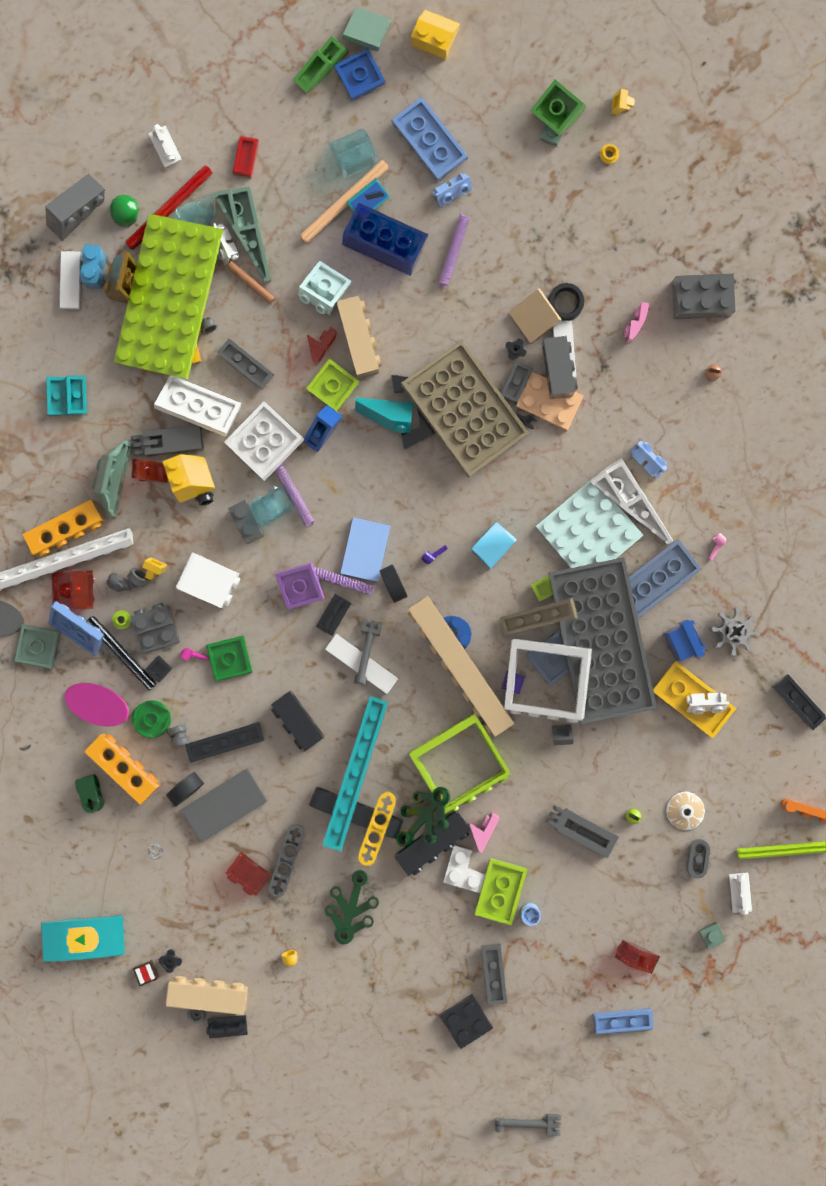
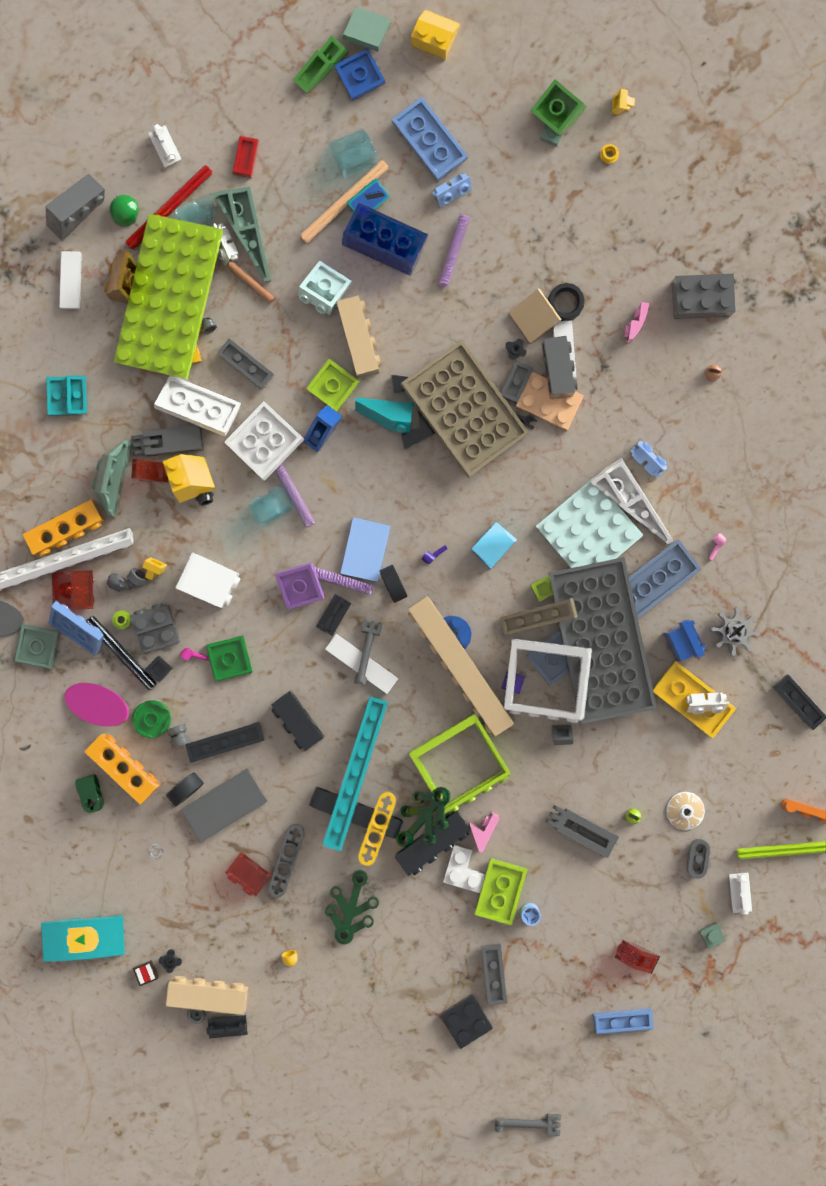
dark azure brick [80,244,106,289] -> none
dark grey brick [228,500,264,544] -> none
clear red slope [307,327,338,366] -> none

